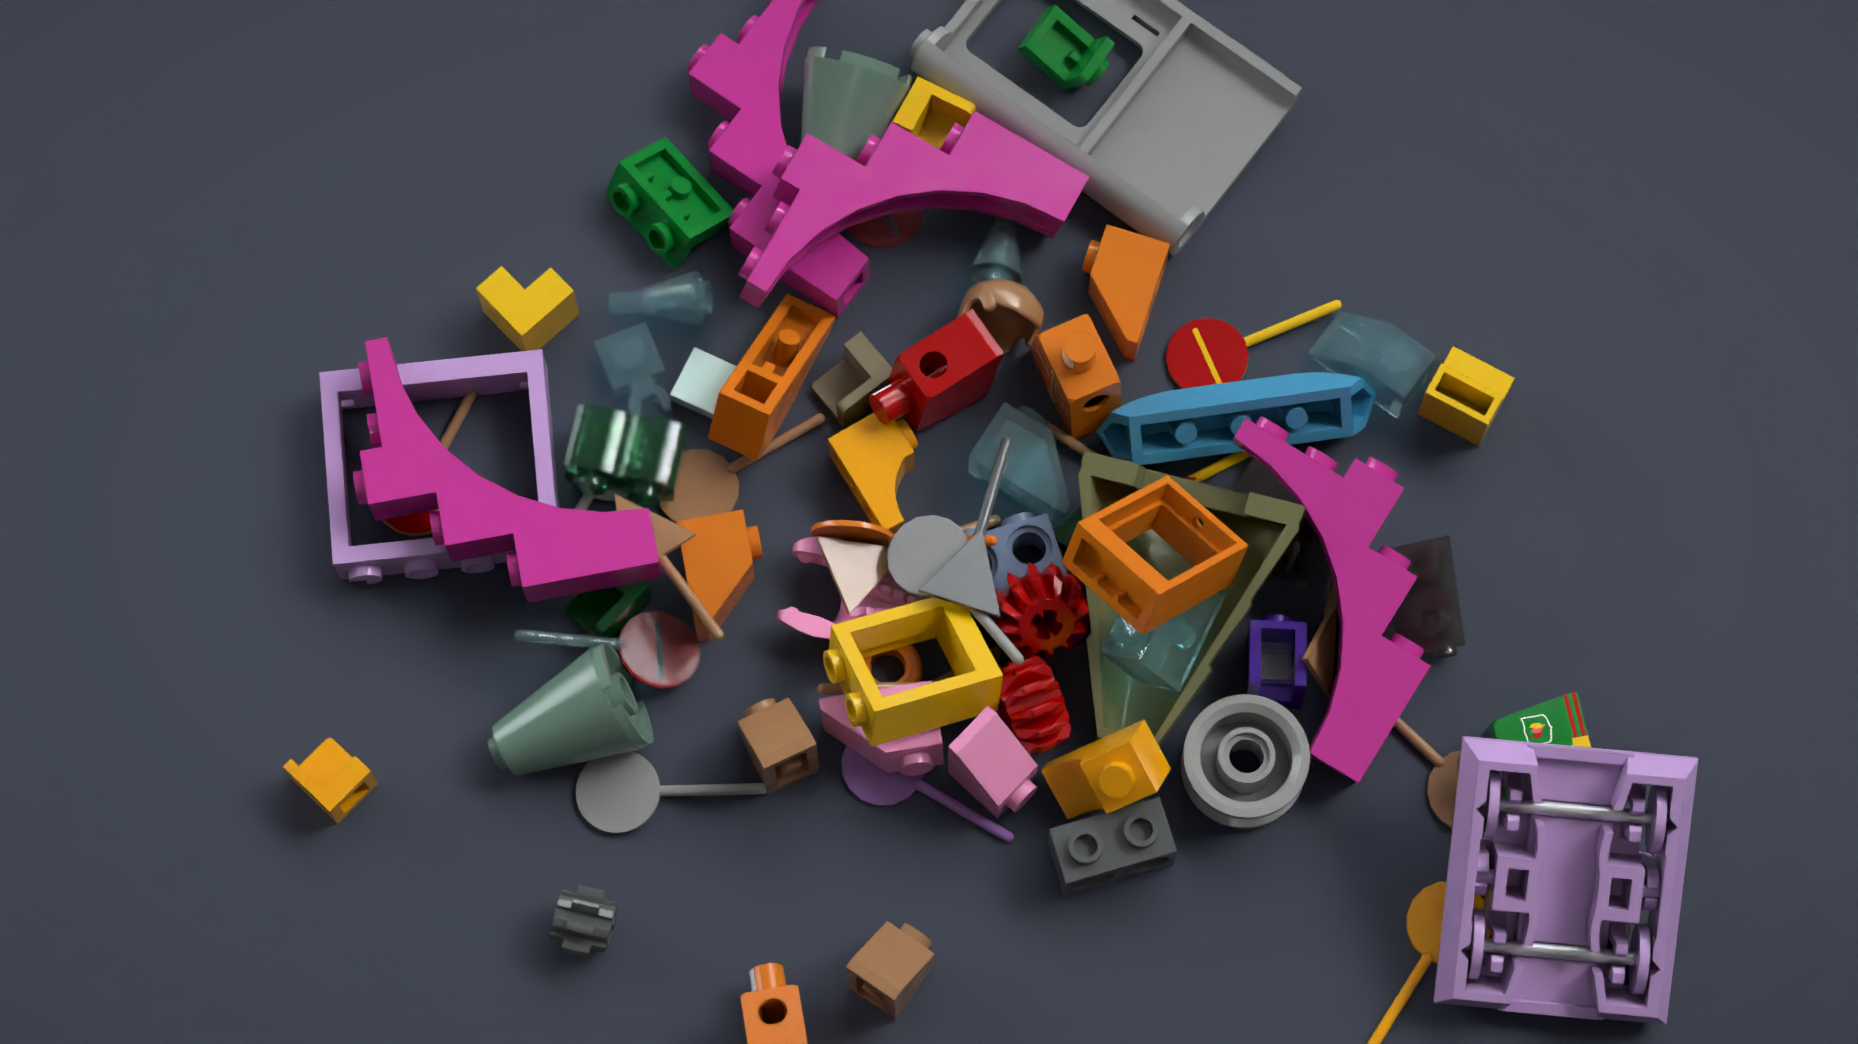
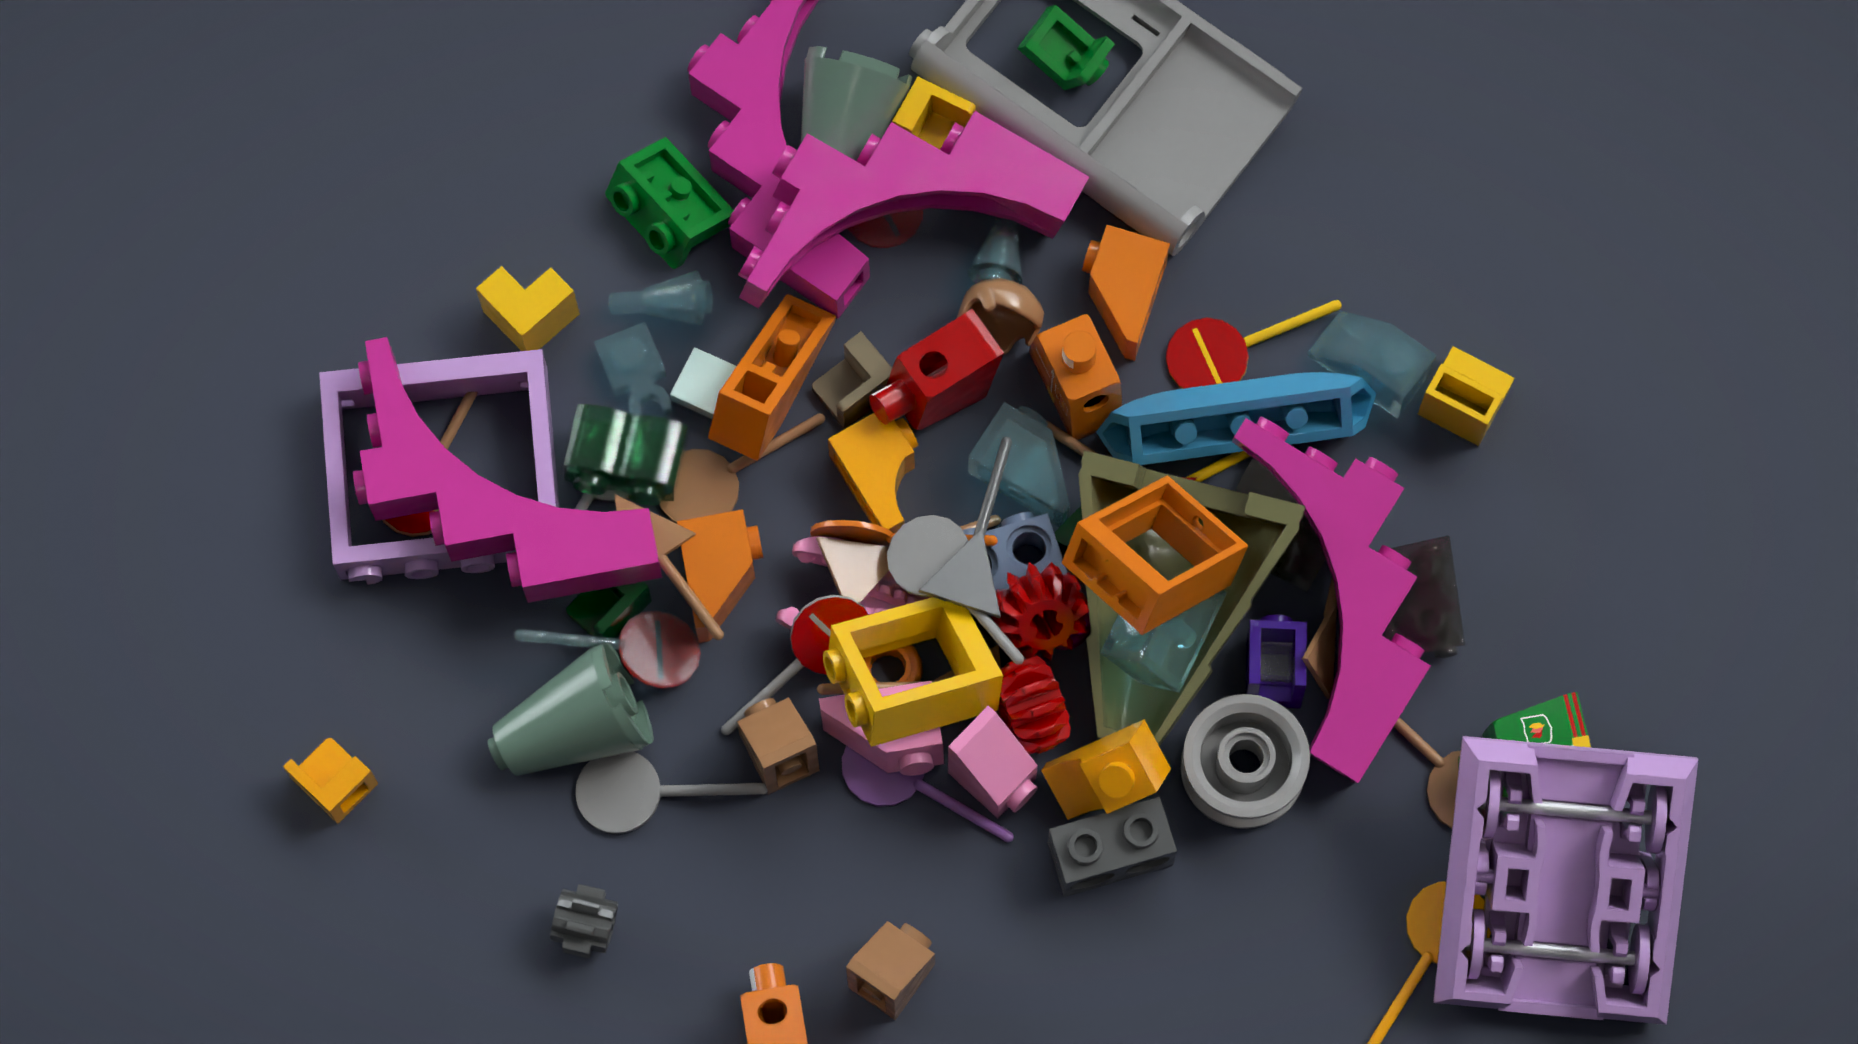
none -> red piece [721,595,869,735]

